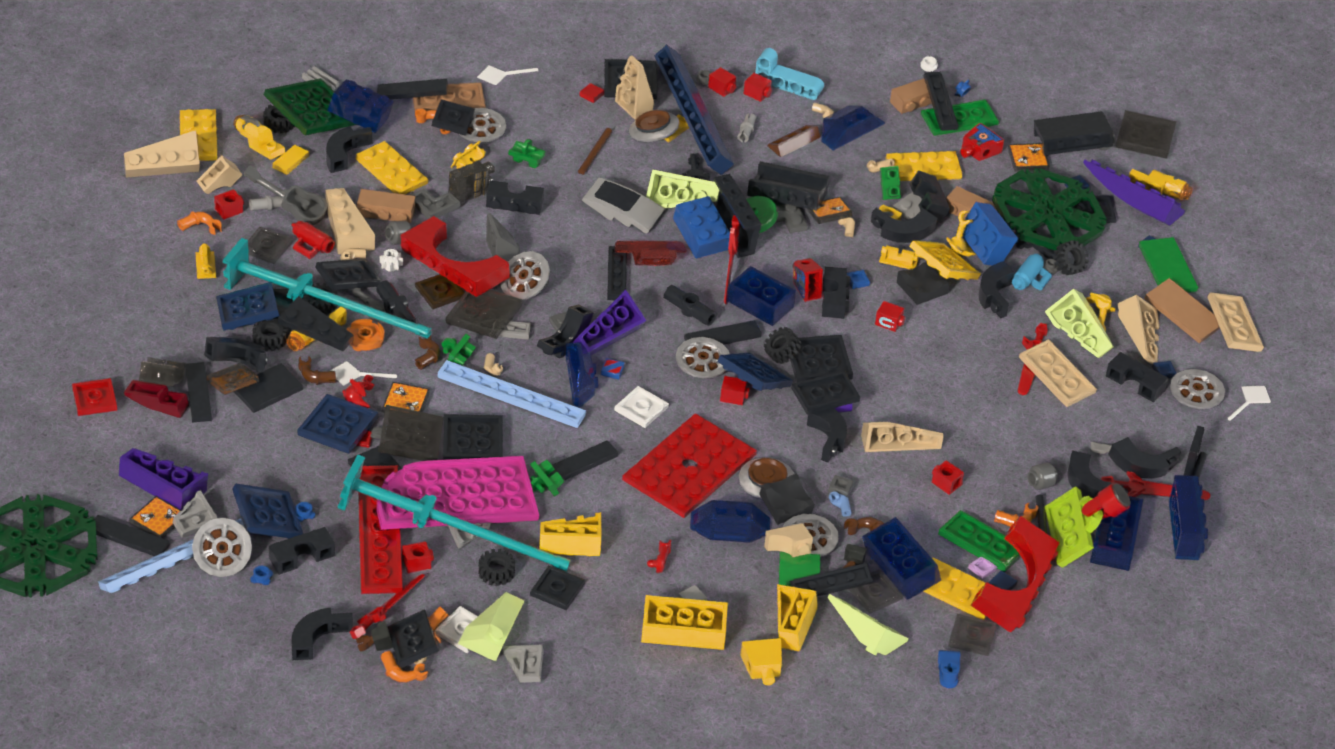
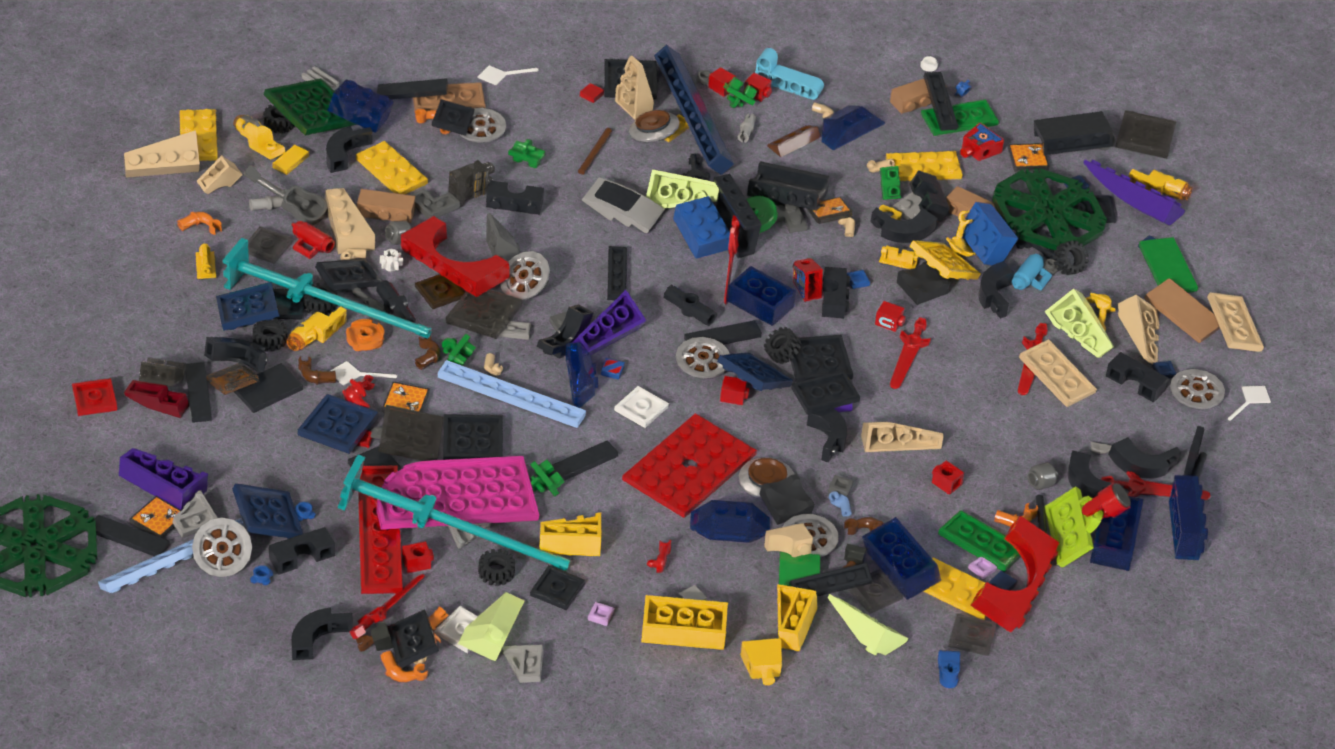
red brick [214,189,244,220] -> none
black wing [278,296,354,351] -> none
yellow hinge [451,140,485,172] -> none
clear red plate [615,241,687,266] -> none
none -> lavender tile [588,602,614,626]
none -> green hips [723,77,757,108]
none -> red sword [890,317,931,389]

